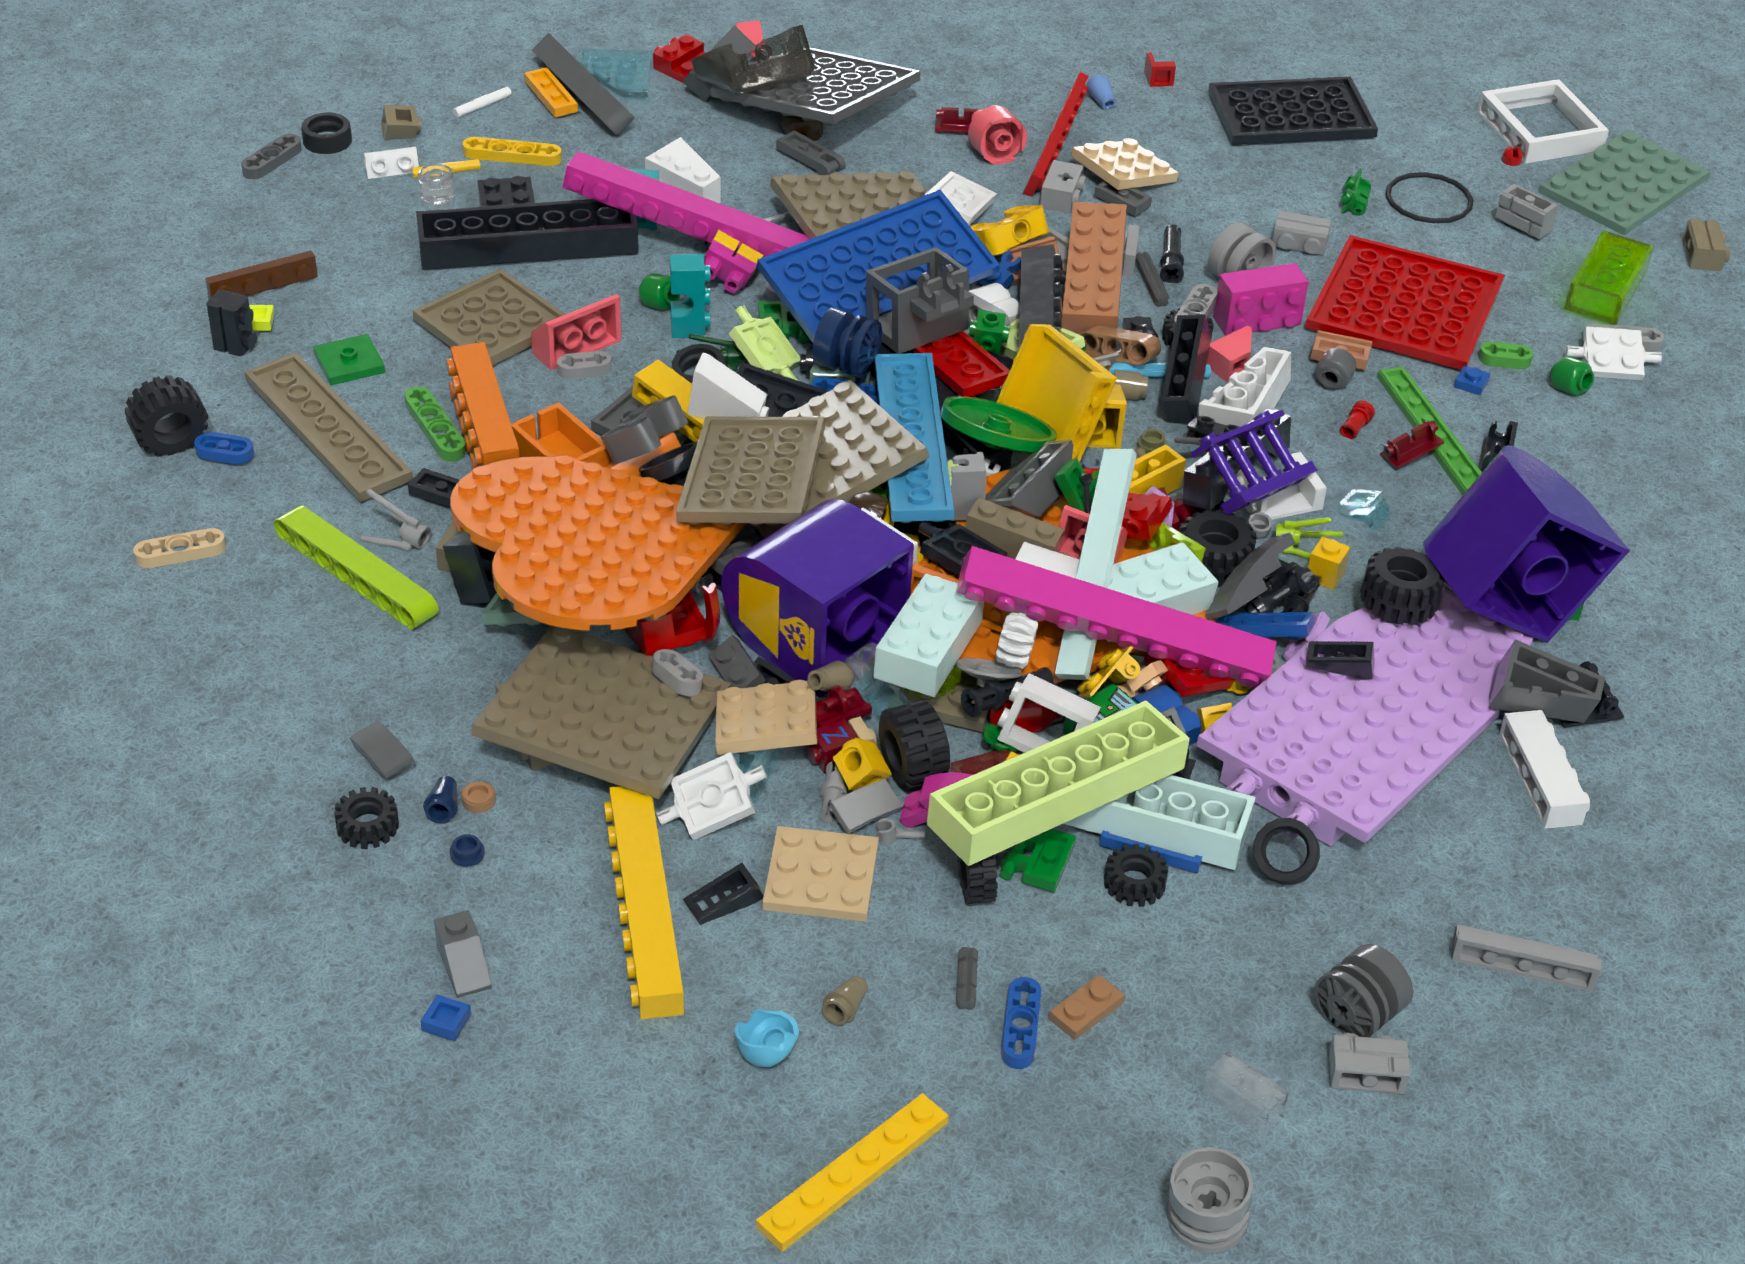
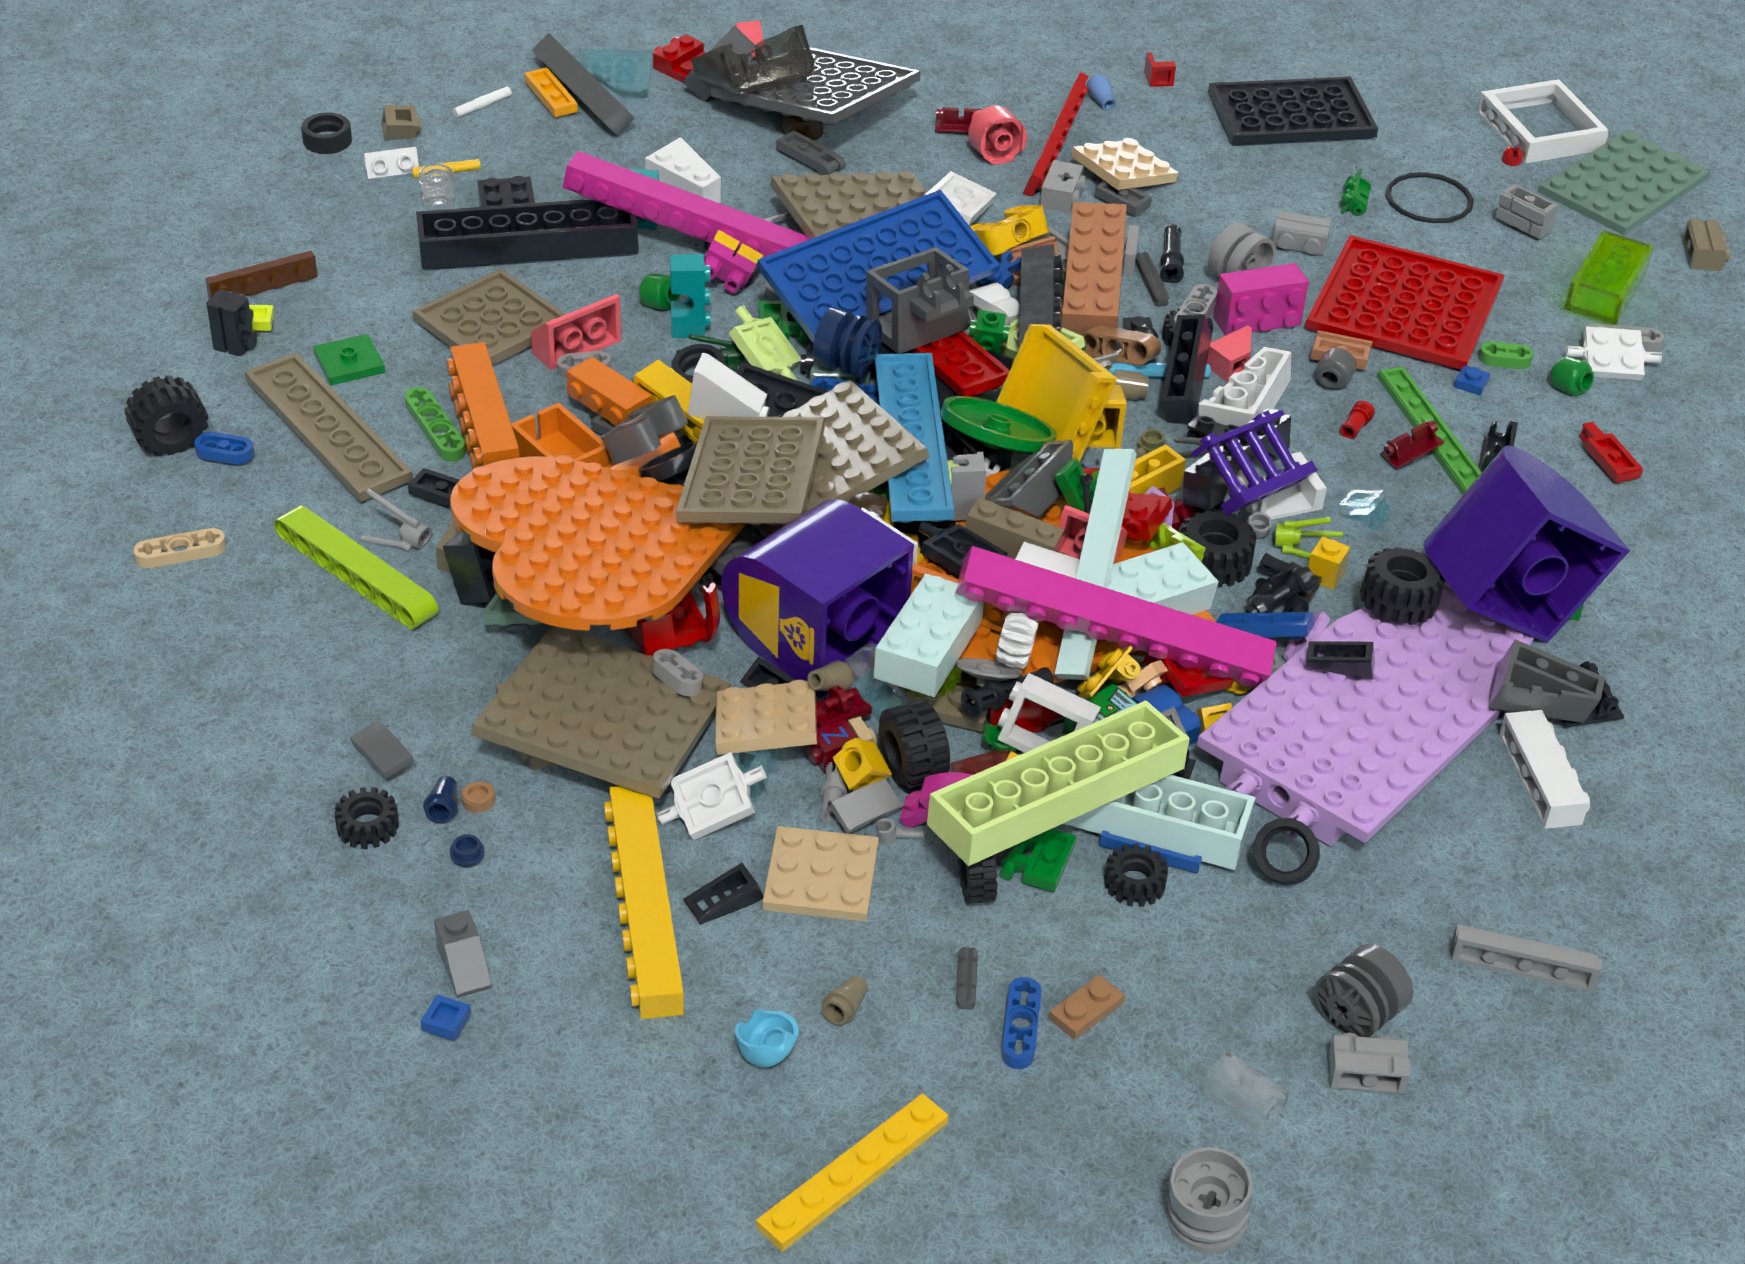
dark grey beam [241,134,302,179] -> none
yellow beam [463,137,562,166] -> none
dark grey plate [708,635,766,688] -> none
dark grey slope [1205,532,1295,620] -> none
none -> orange brick [566,357,652,426]
none -> red hinge [1579,421,1643,483]

